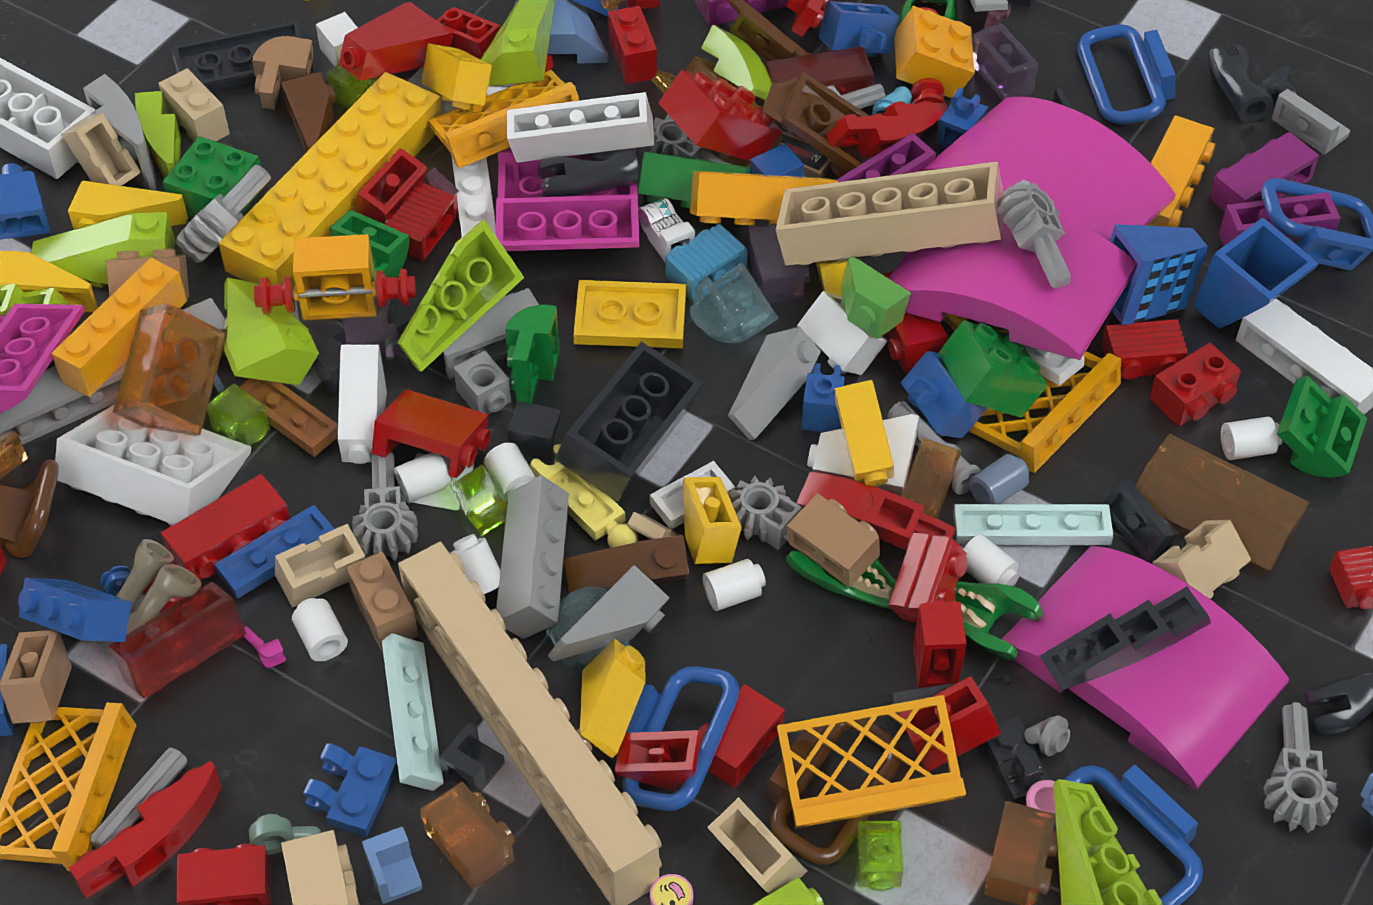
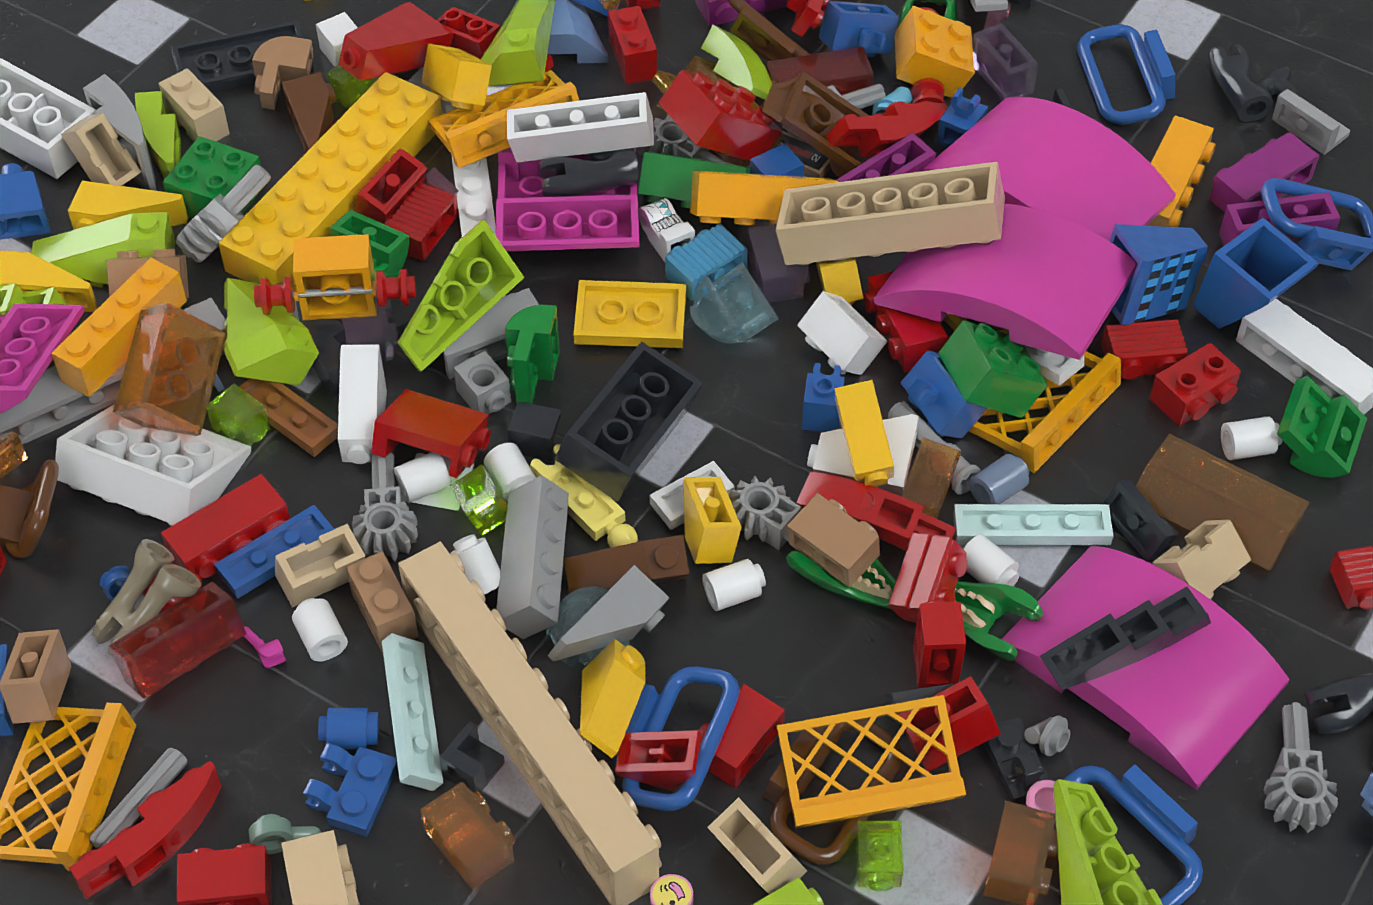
blue brick [18,577,132,642] -> none
medium blue panel [362,826,422,904] -> none
tan tile [628,512,678,539] -> none
light grey slope [728,327,821,440] -> none
bright green slope [840,256,911,339] -> none
light grey gear [997,179,1071,289] -> none
none -> blue brick [318,708,379,749]

